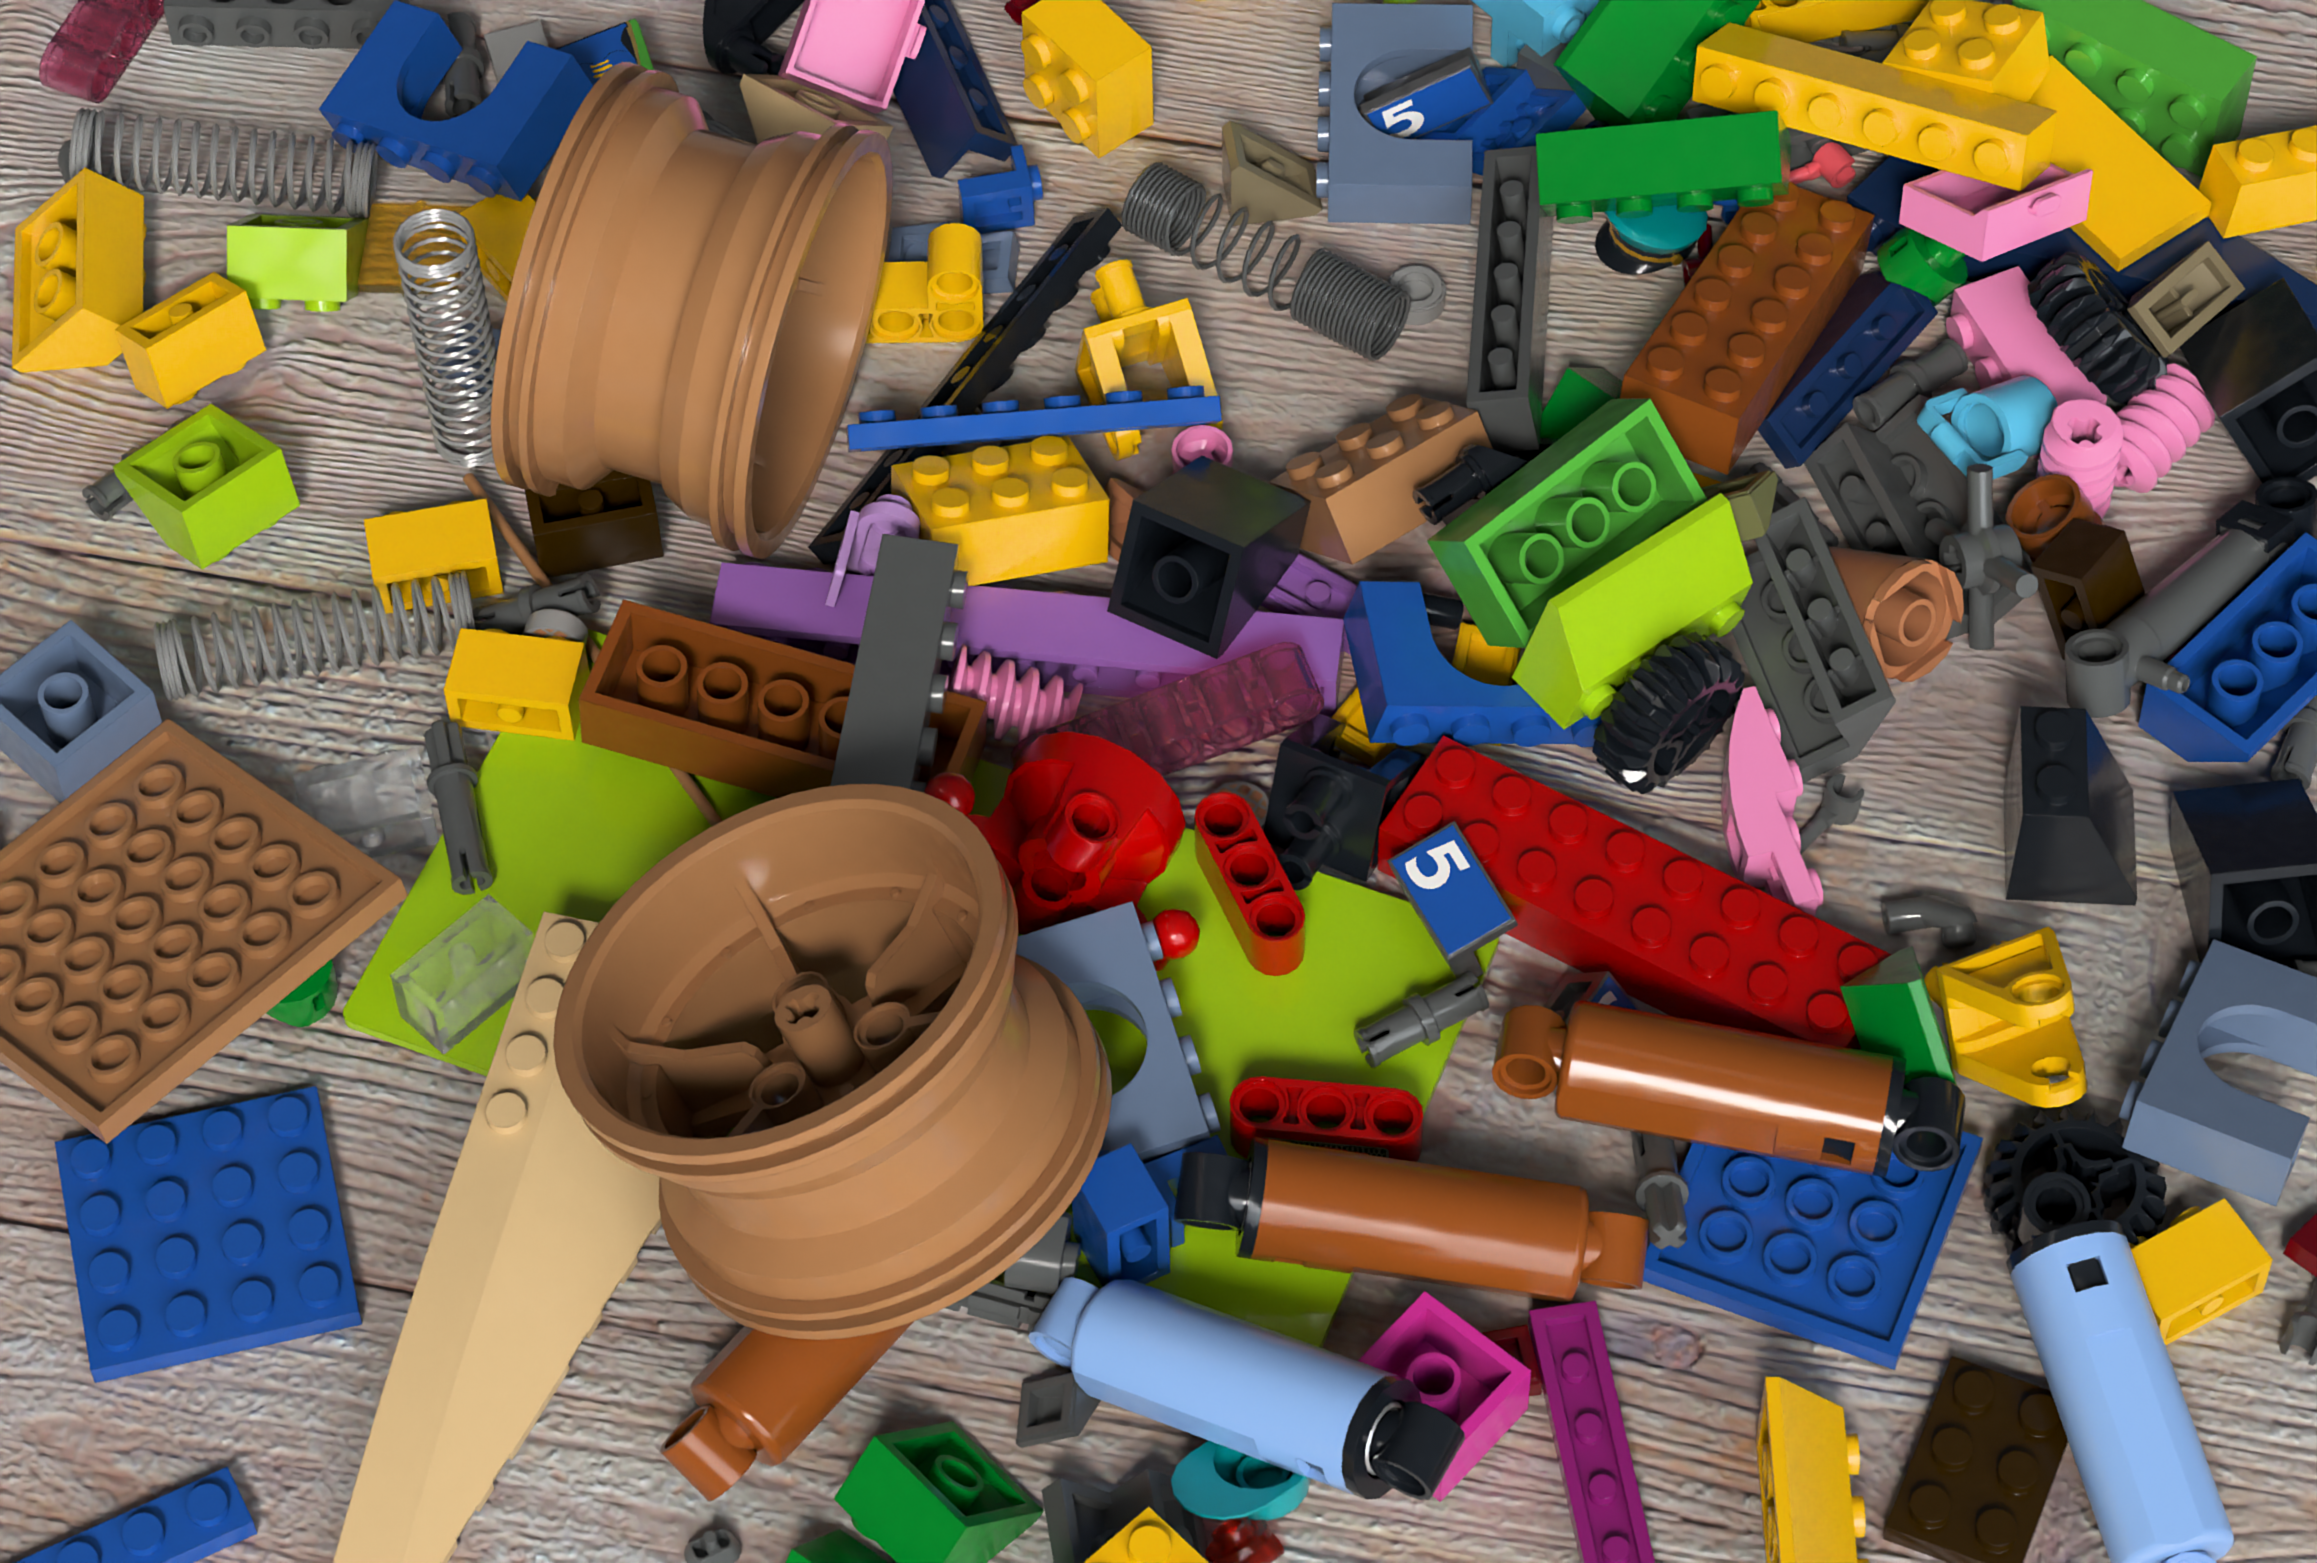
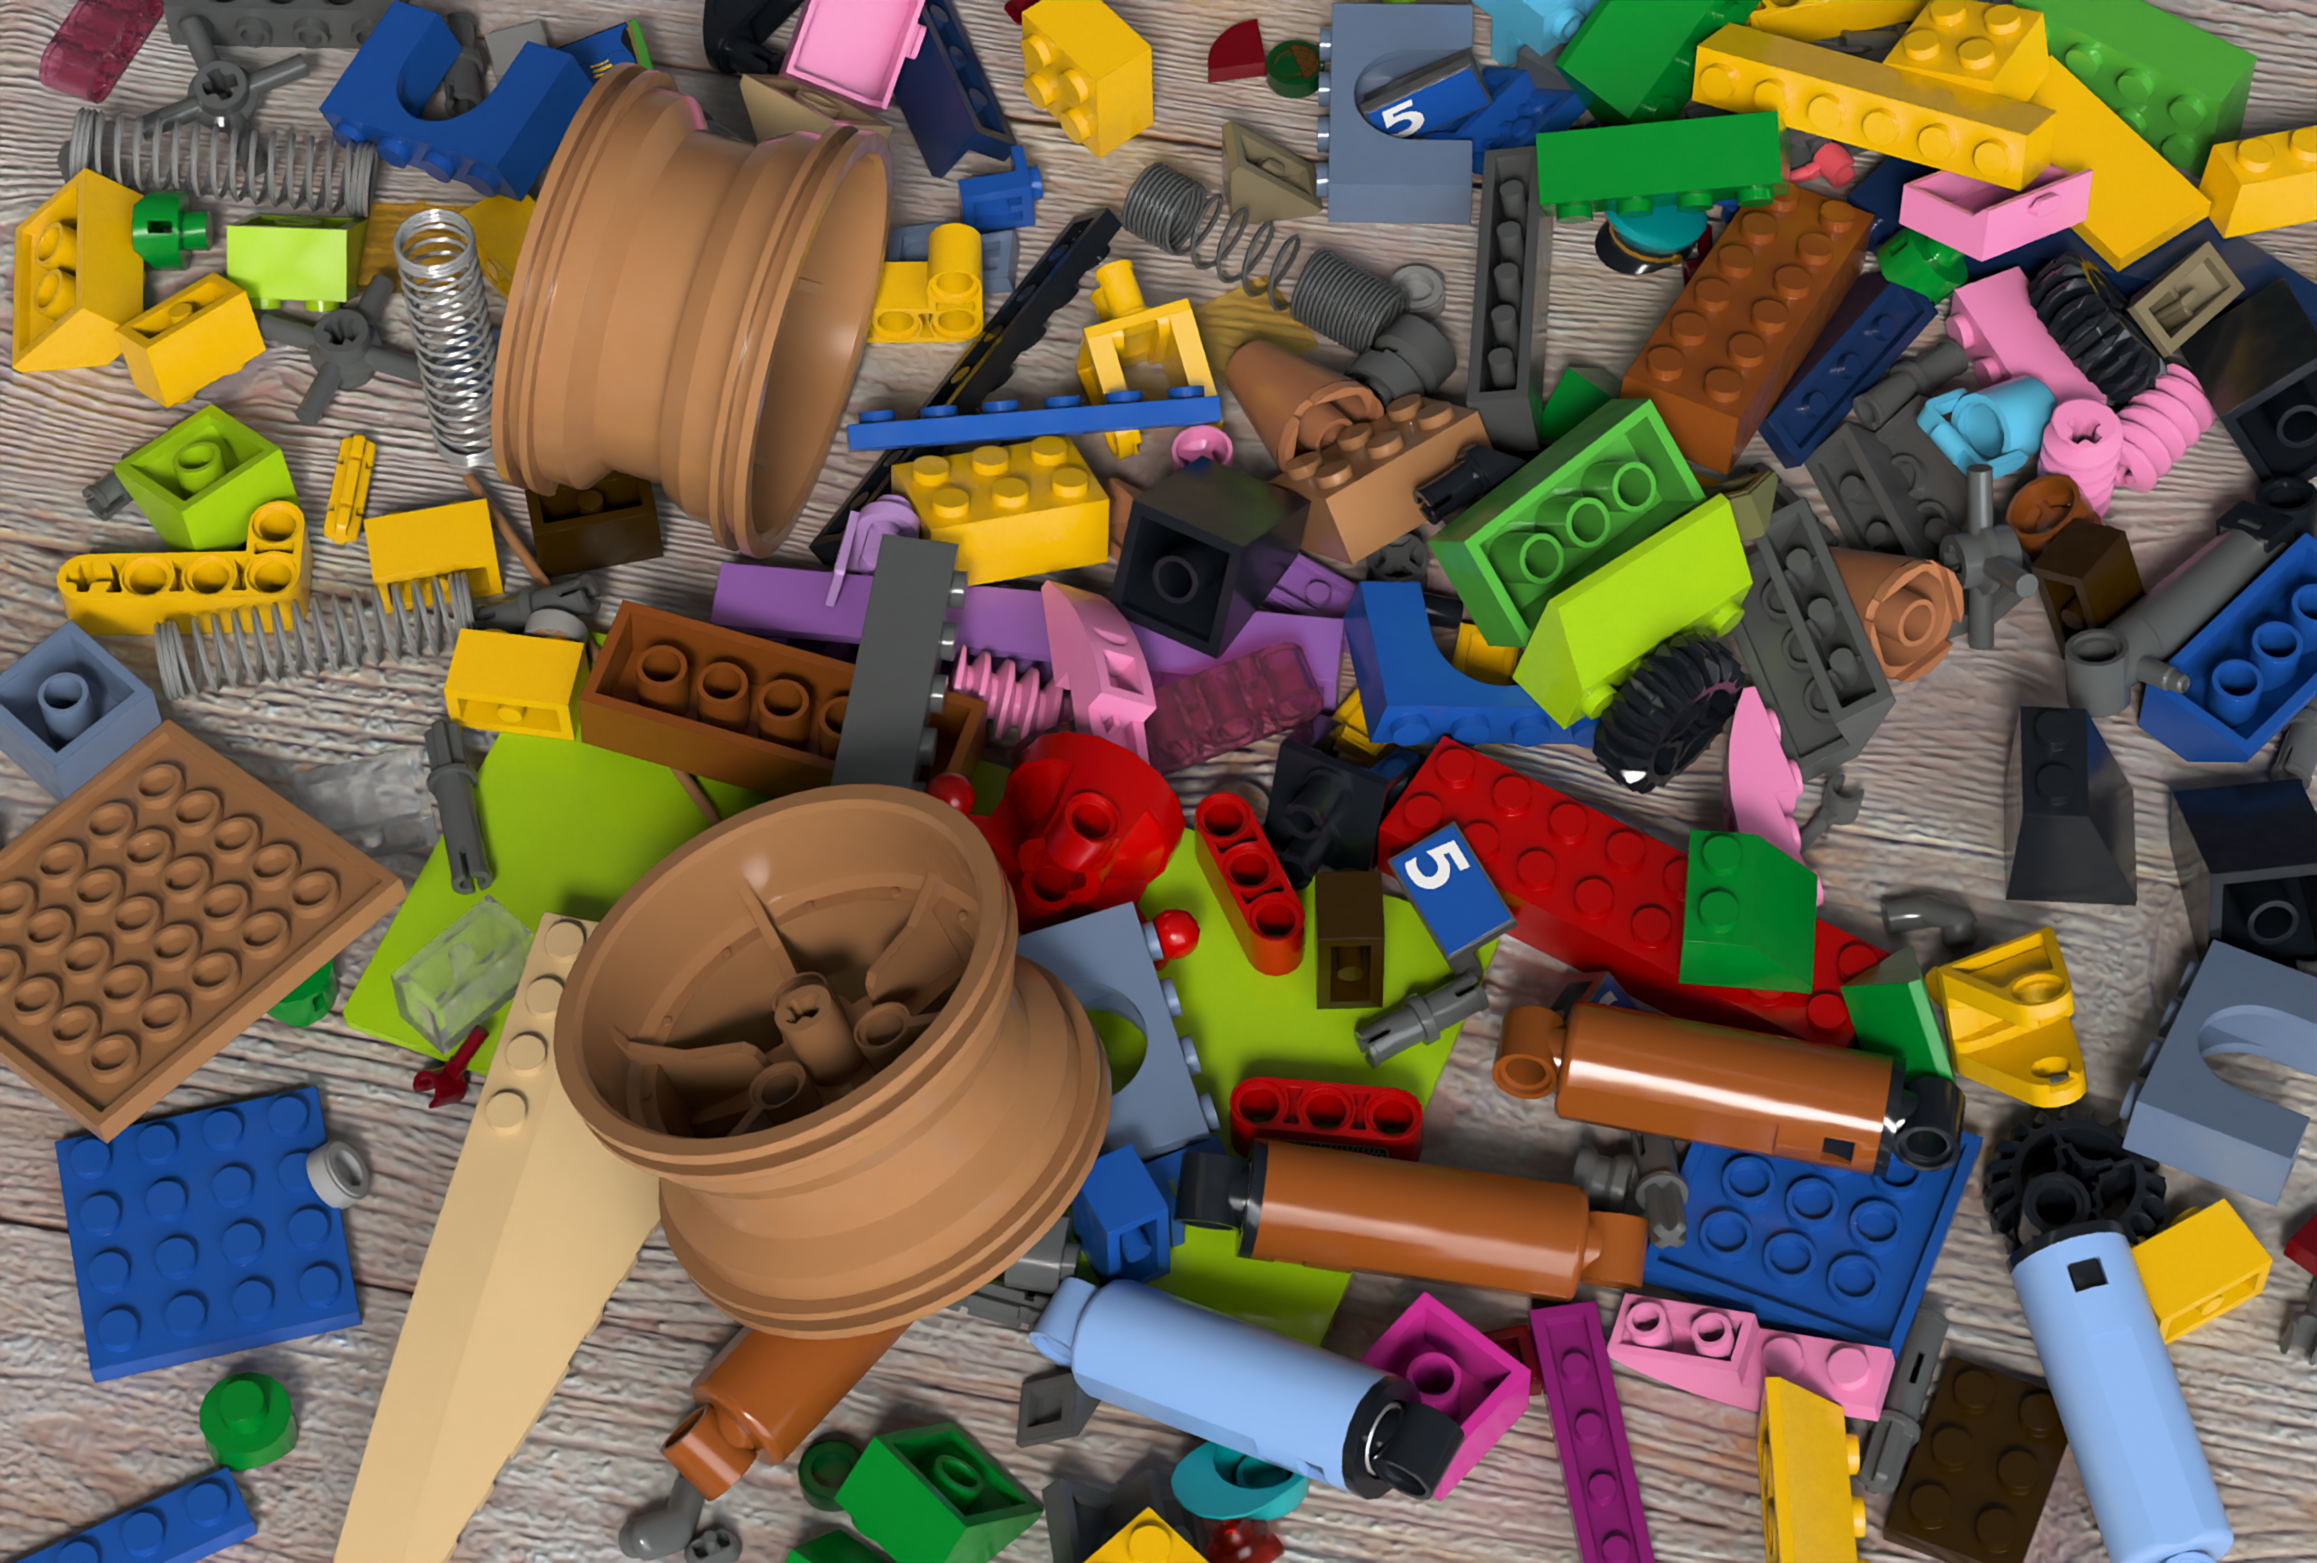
none -> yellow beam [56,500,313,636]
none -> green piece [132,190,213,271]
none -> dark grey bar [142,16,310,177]
none -> green piece [199,1372,298,1471]
none -> dark grey bar [258,274,430,426]
none -> light grey tile [306,1140,369,1210]
none -> yellow axle [322,434,376,546]
none -> dark red hand [413,1025,489,1109]
none -> dark grey arm [618,1477,705,1561]
none -> dark green tile [798,1440,862,1512]
none -> bright pink slope [1041,580,1157,765]
none -> clear yellow piece [1192,275,1318,391]
none -> dark red tile [1208,19,1266,83]
none -> nougat cone [1225,340,1384,474]
none -> dark green tile [1266,41,1324,99]
none -> dark brown brick [1314,868,1385,1009]
none -> dark grey wheel [1343,314,1456,415]
none -> dark grey wheel [1366,533,1429,593]
none -> dark grey wheel [1571,1144,1634,1214]
none -> bright pink slope [1607,1293,1895,1422]
none -> green slope [1678,829,1818,994]
none -> dark grey axle [1857,1308,1949,1494]

